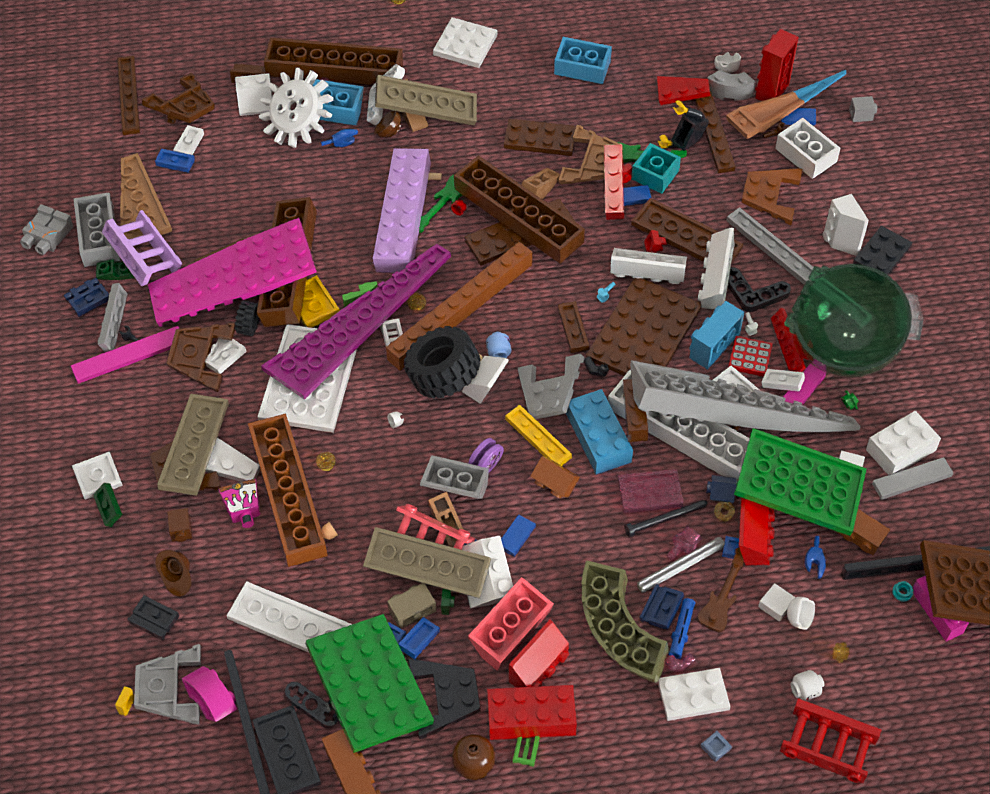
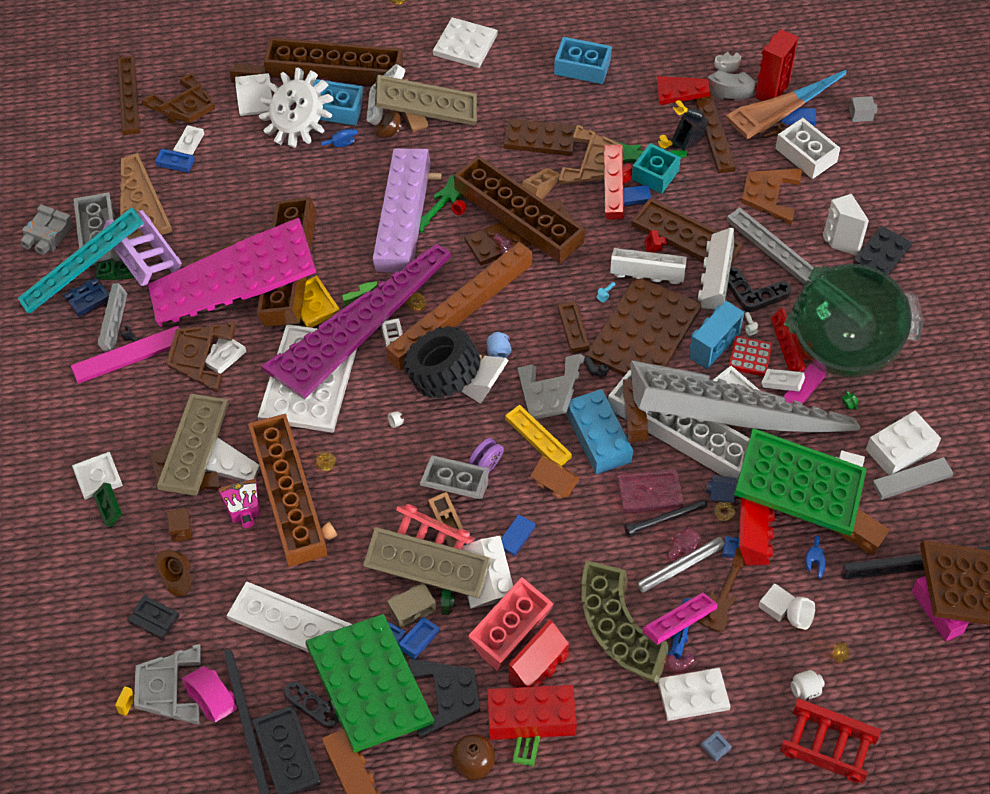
black tyre [235,300,260,336] -> none
dark blue plate [639,584,684,630] -> none
teal plate [892,581,914,602] -> none
none -> teal plate [18,207,144,314]
none -> clear pink arm [493,233,512,256]
none -> dark pink tile [643,592,718,645]

